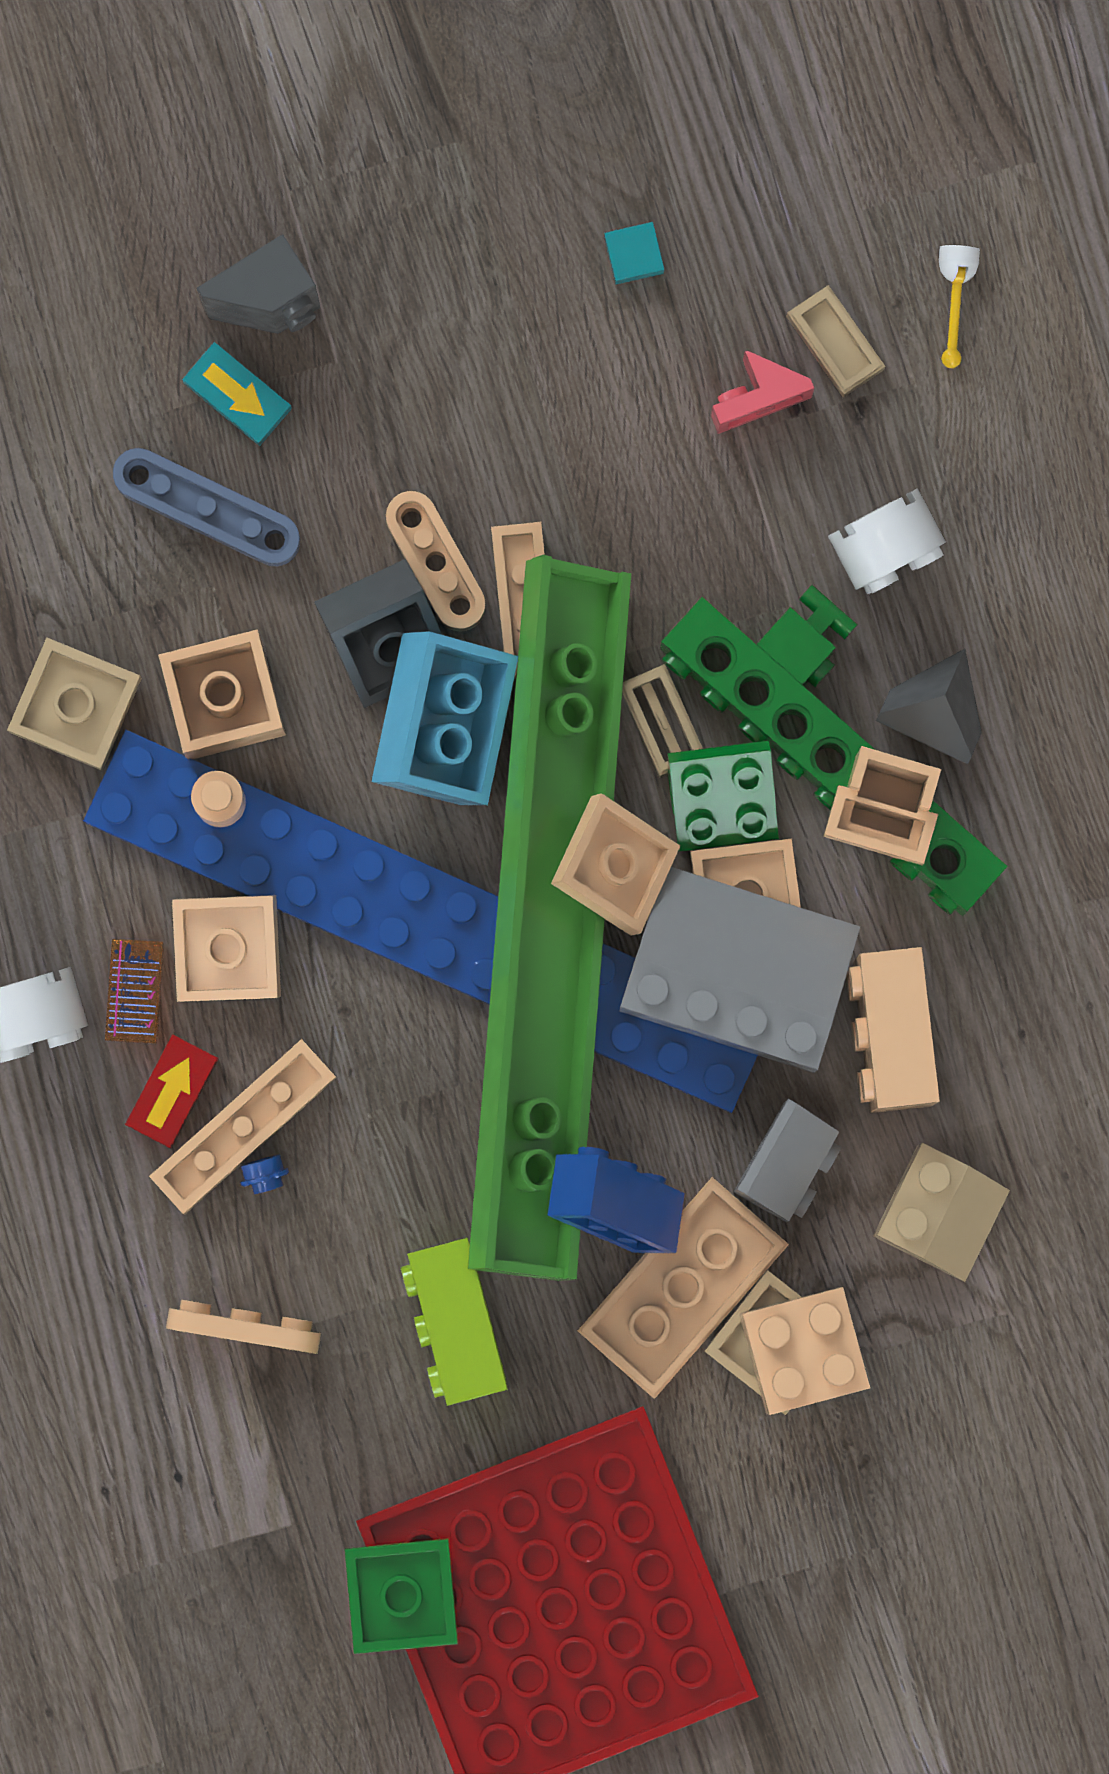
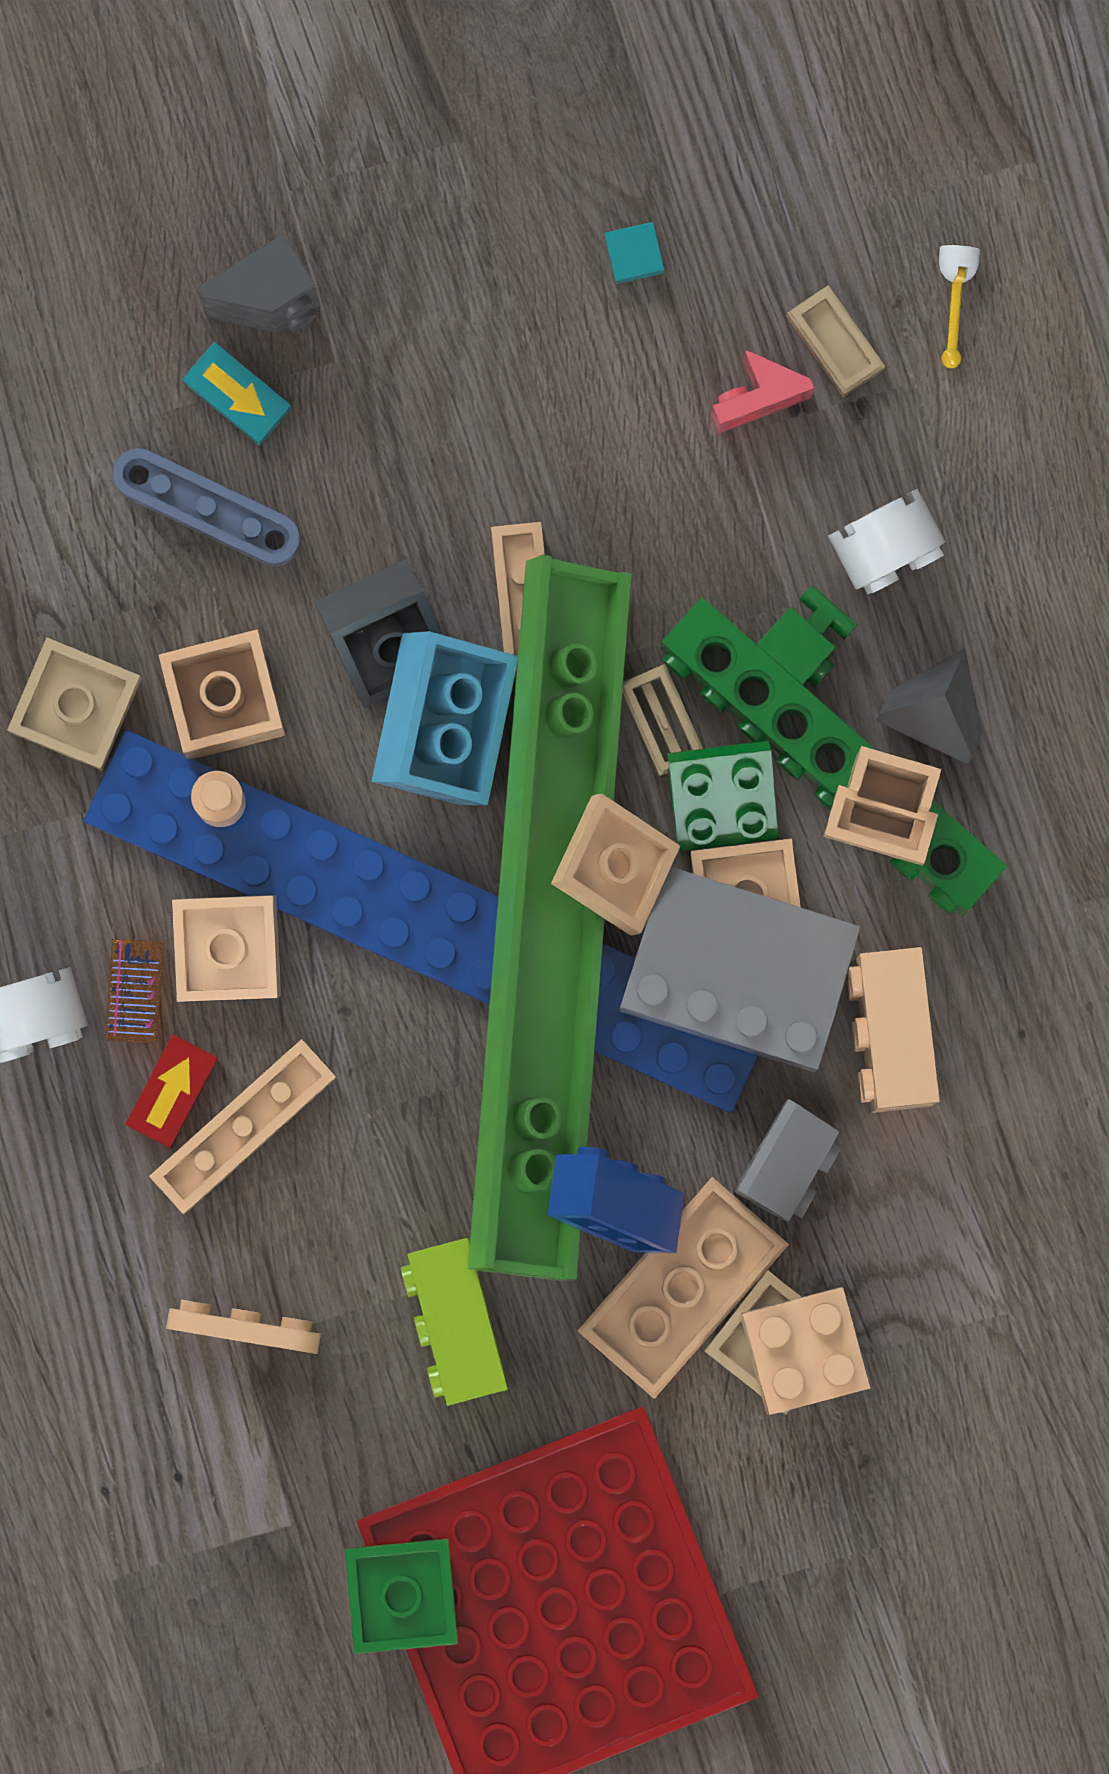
blue plate [240,1154,289,1194] -> none
light nougat plate [386,491,485,632] -> none
tan slope [873,1143,1010,1282] -> none

